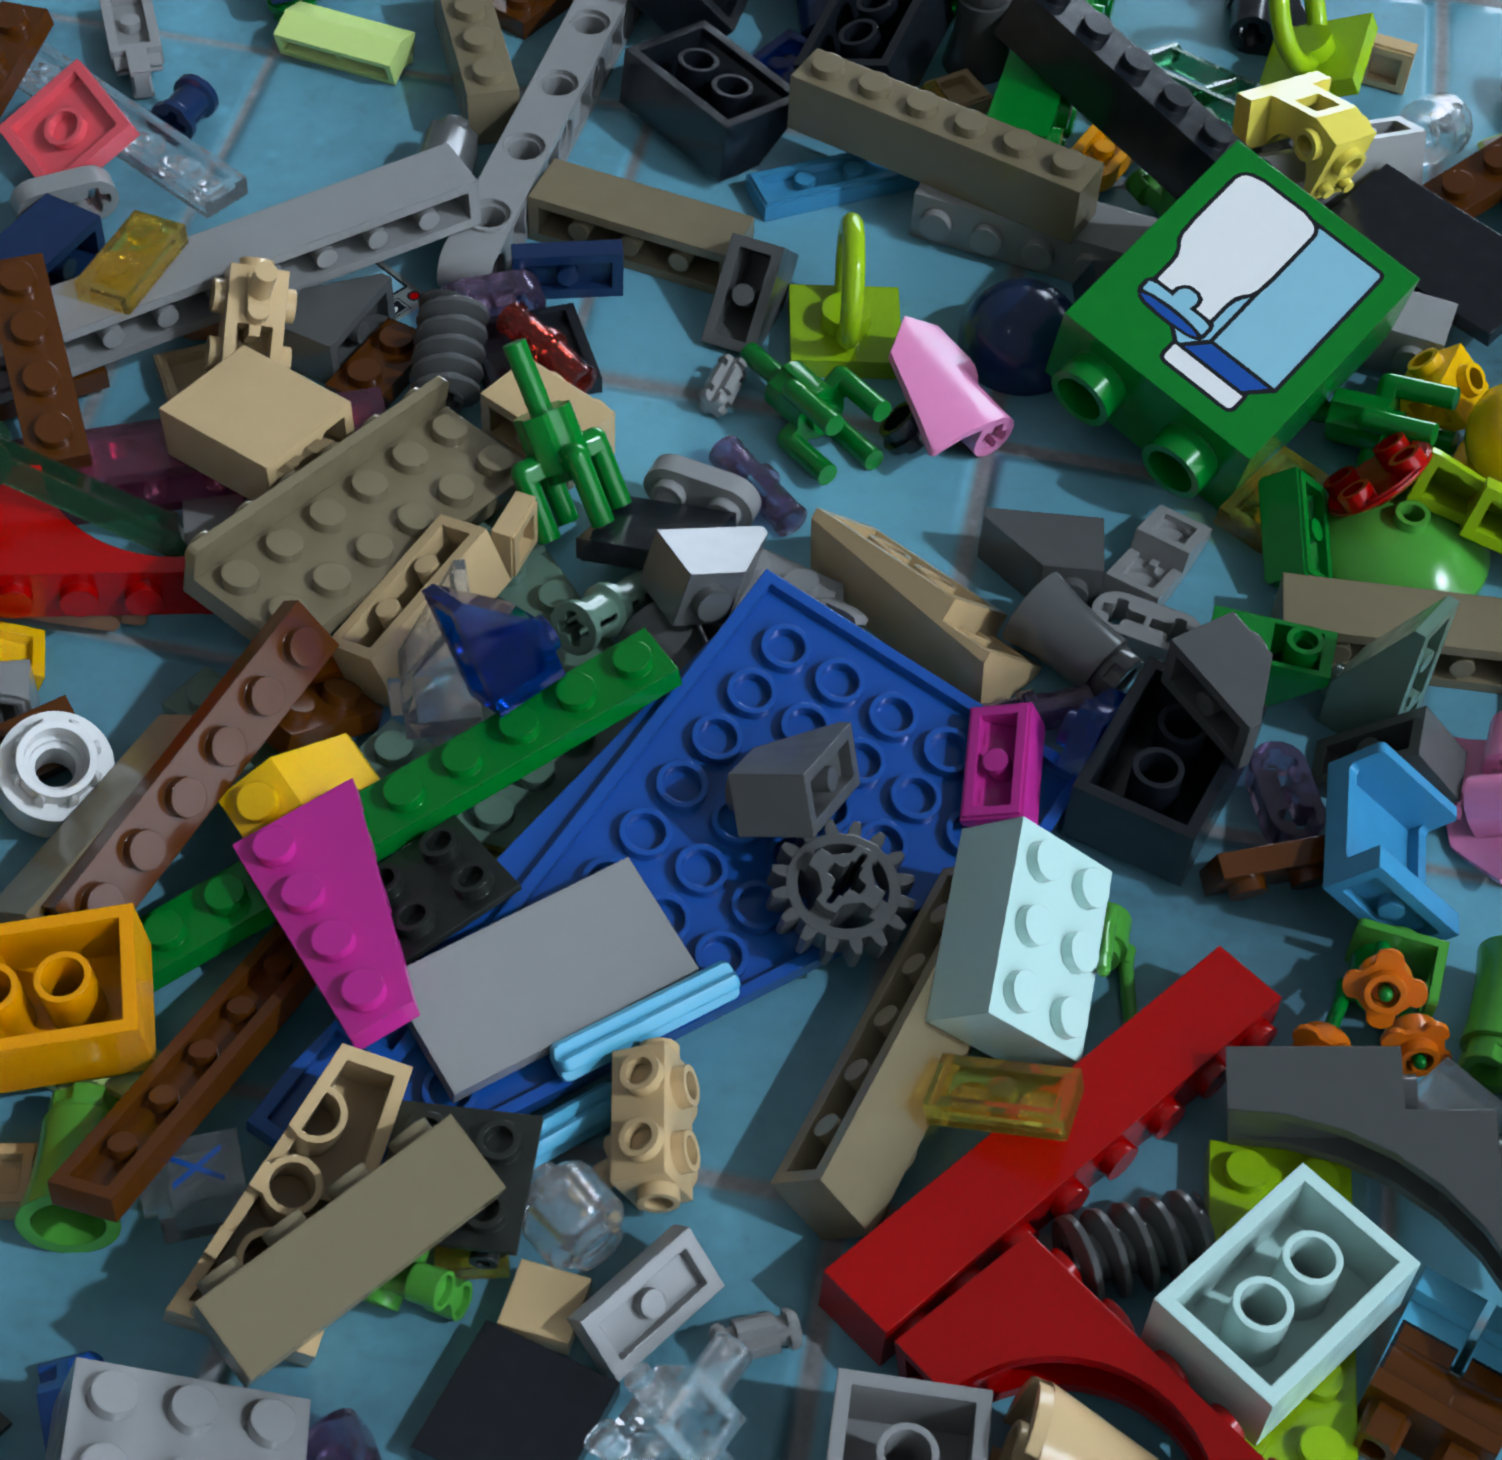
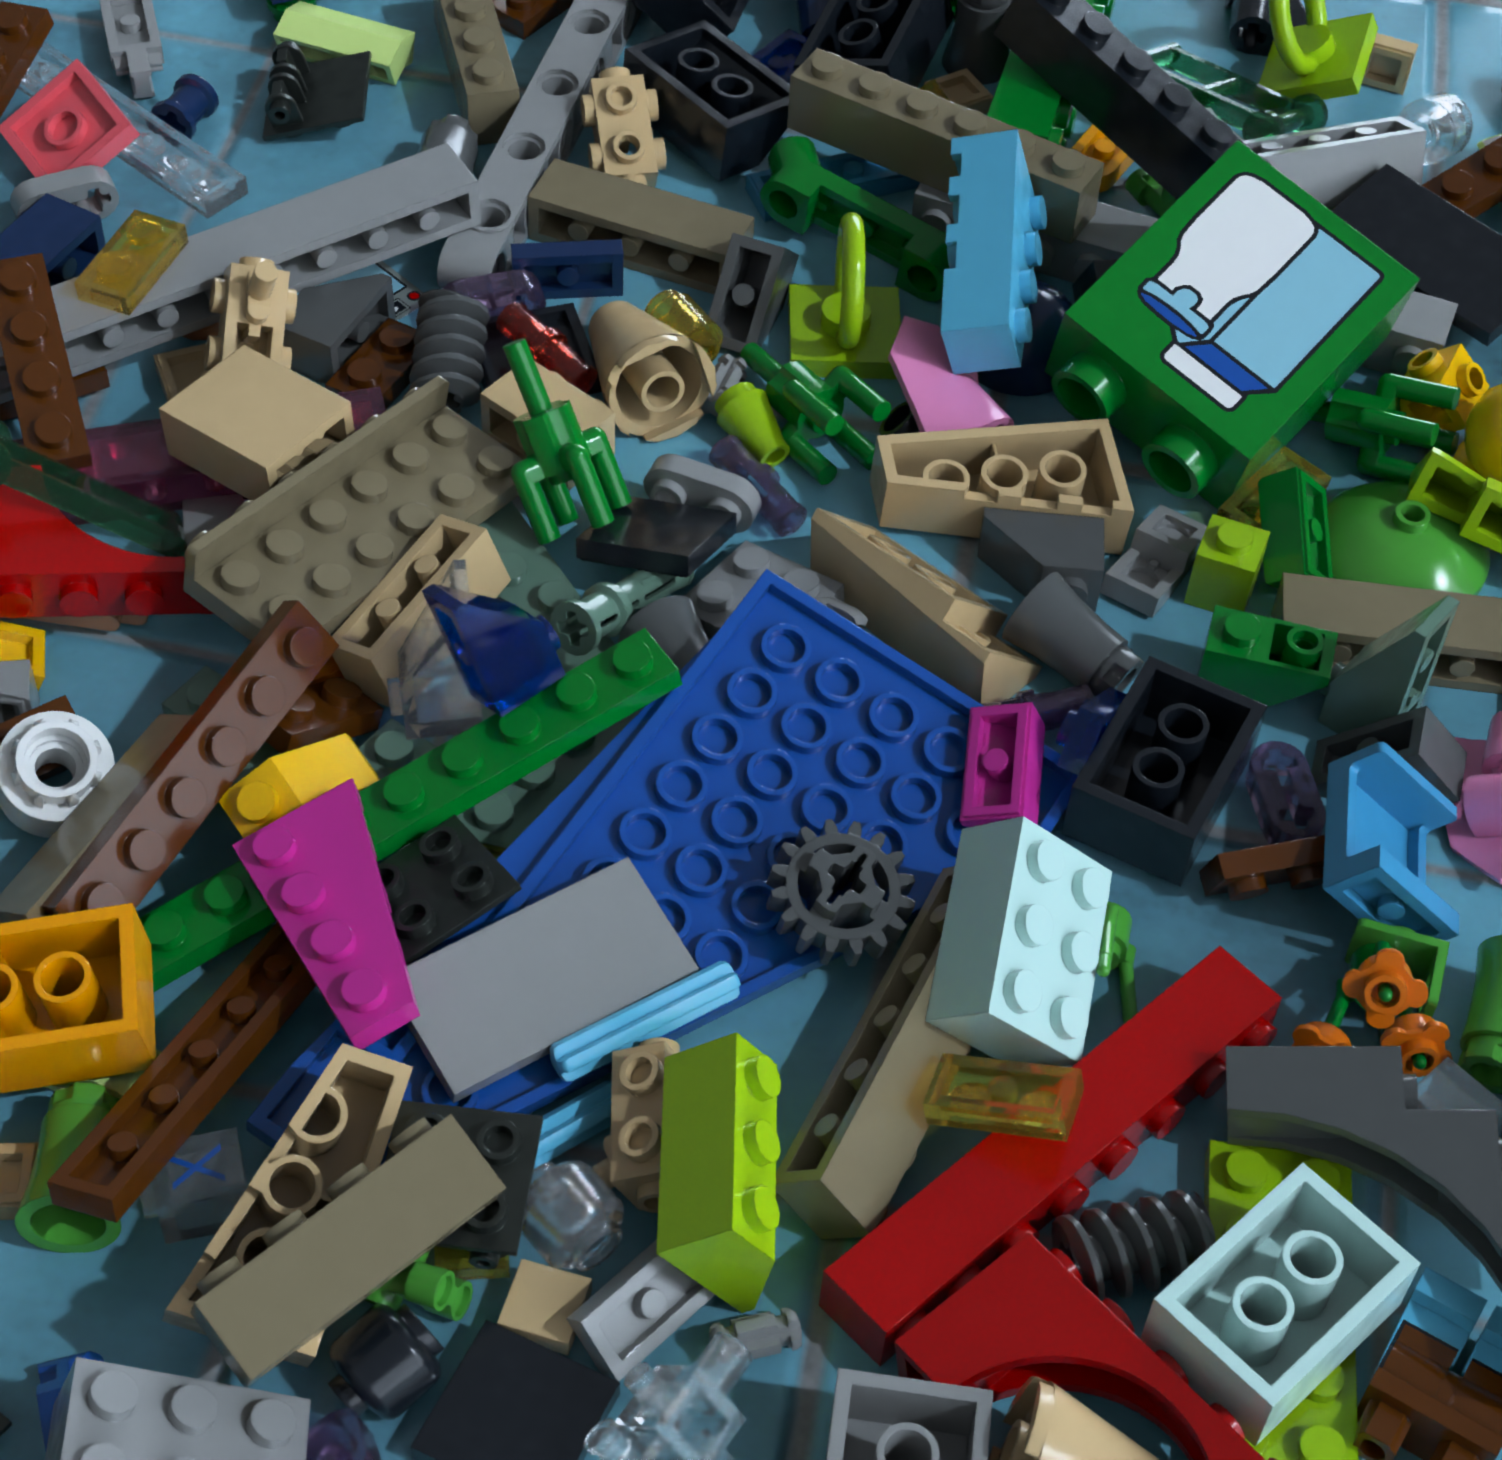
tan tile [491,491,538,580] -> none
dark grey slope [639,526,768,626] -> none
dark grey slope [725,722,860,838] -> none
light grey beam [1091,591,1201,664] -> none
dark grey slope [1160,611,1273,769] -> none
light yellow tile [1232,71,1377,199] -> none
red dish [1323,432,1433,517] -> none
none -> pearl dark grey hinge [262,41,372,141]
none -> black head [328,1303,445,1420]
none -> tan brick [580,66,666,187]
none -> tan cone [588,300,717,442]
none -> clear yellow brick [645,289,723,361]
none -> lime slope [656,1032,781,1313]
none -> lime cone [715,382,790,469]
none -> green plate [760,136,949,301]
none -> tan wedge [869,418,1134,555]
none -> medium azure wedge [940,129,1047,374]
none -> lime brick [1184,514,1270,612]

